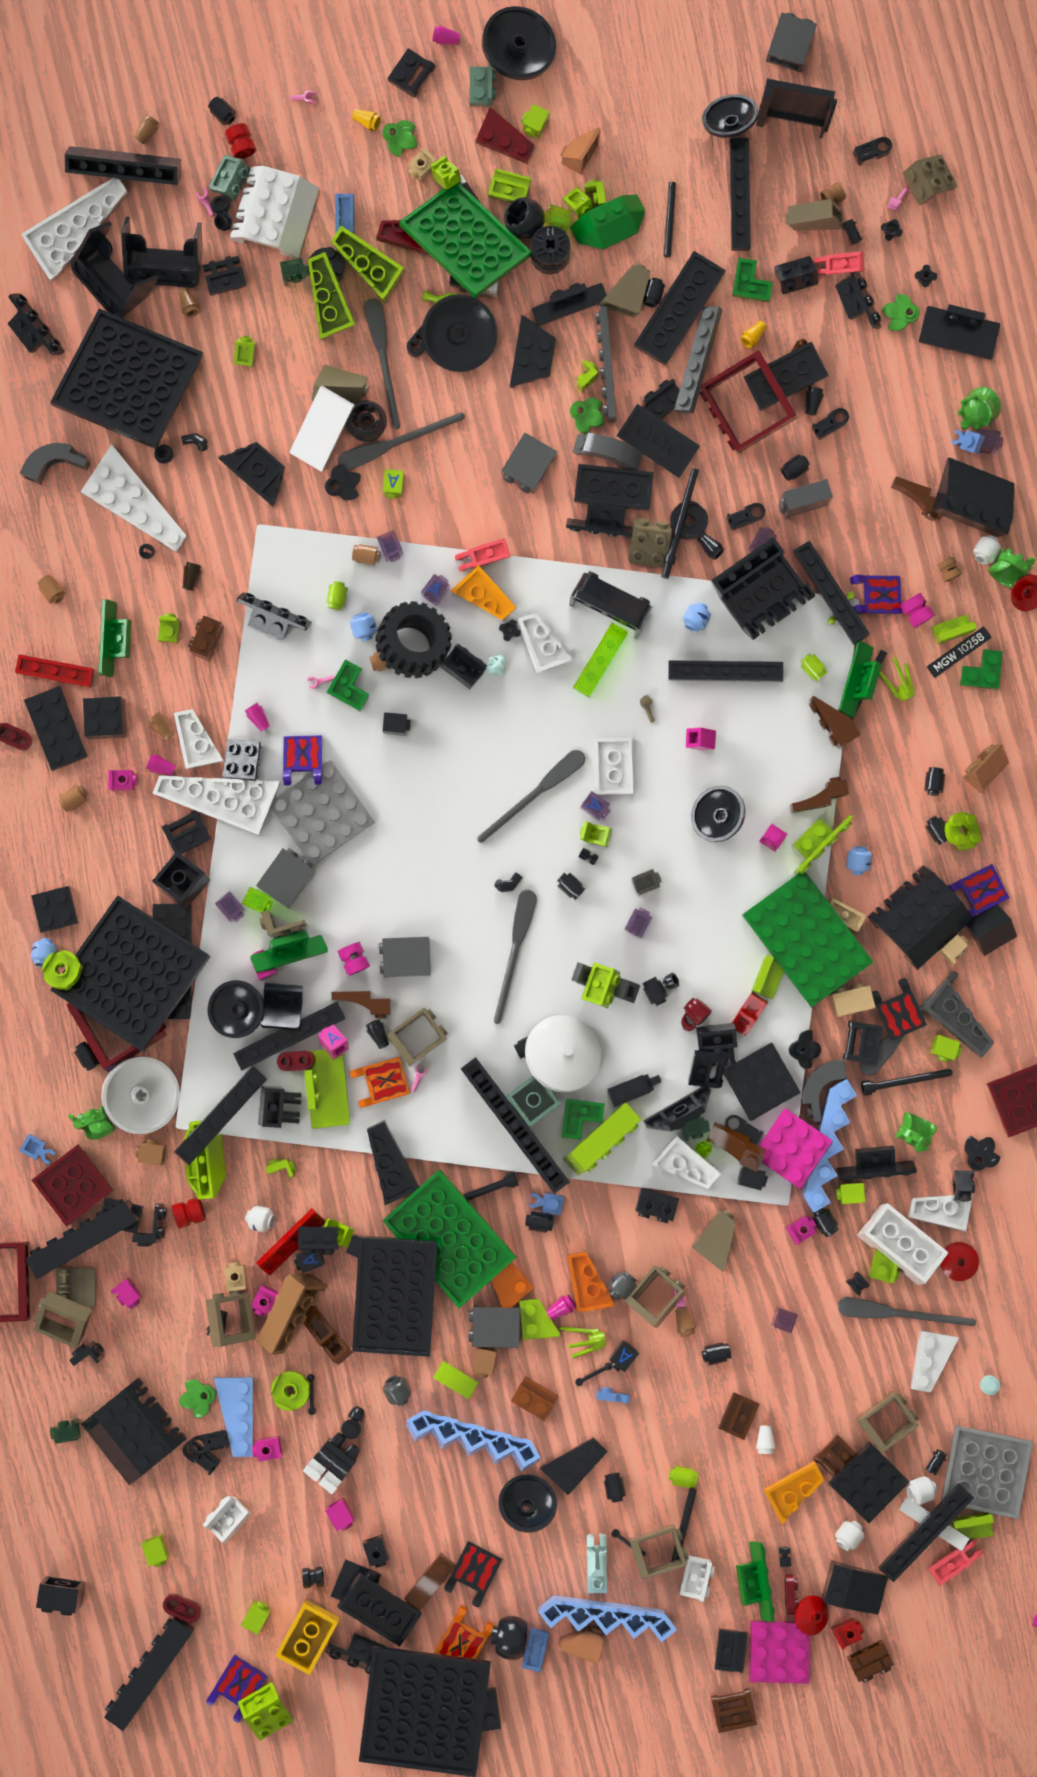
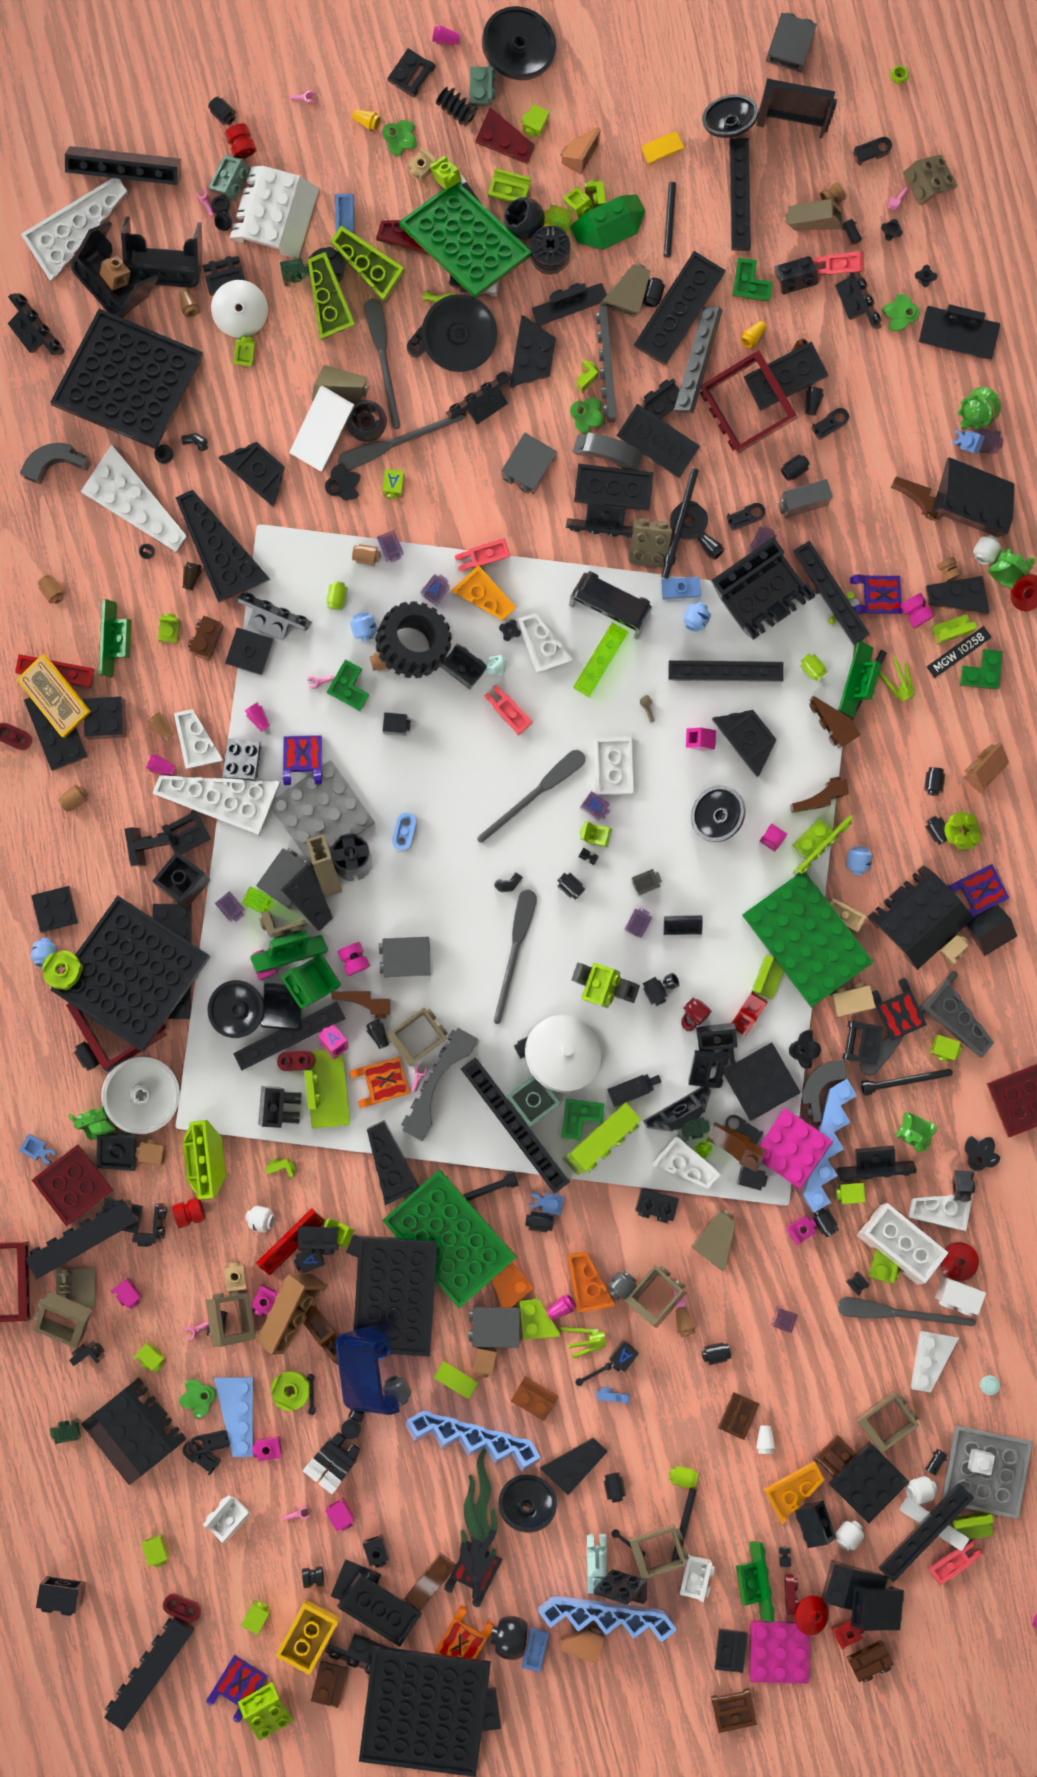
dark pink brick [108,770,138,791] -> none
medium nougat cone [134,114,159,144] -> none
black plate [174,1066,267,1165] -> none
none -> tile [16,654,91,737]
none -> black plate [97,1132,137,1171]
none -> medium nougat brick [100,256,130,290]
none -> black bracket [124,827,178,867]
none -> lime brick [133,1341,166,1373]
none -> black wing [175,490,271,602]
none -> bright pink hand [184,1321,209,1340]
none -> white dish [211,280,268,338]
none -> black plate [225,627,274,676]
none -> black wing [280,863,333,931]
none -> green panel [281,953,341,1010]
none -> bright pink hand [282,1506,310,1521]
none -> dark tan slope [306,834,342,897]
none -> reddish brown plate [311,1661,348,1708]
none -> black cylinder [331,834,372,881]
none -> clear blue windscreen [336,1326,400,1415]
none -> light blue plate [392,812,416,851]
none -> dark grey arch [401,1028,478,1141]
none -> black piece [436,87,478,127]
none -> black bracket [446,371,514,424]
none -> piece [460,1448,497,1599]
none -> coral hinge [484,685,533,736]
none -> black bracket [593,1569,647,1605]
none -> yellow slope [641,131,685,165]
none -> medium blue plate [661,577,701,599]
none -> black plate [663,915,703,935]
none -> black wing [712,710,777,777]
none -> black brick [795,1501,836,1548]
none -> black panel [850,1586,904,1631]
none -> lime plate [890,65,908,84]
none -> black wing [925,576,989,614]
none -> white brick [935,1276,986,1317]
none -> white brick [968,1448,995,1475]

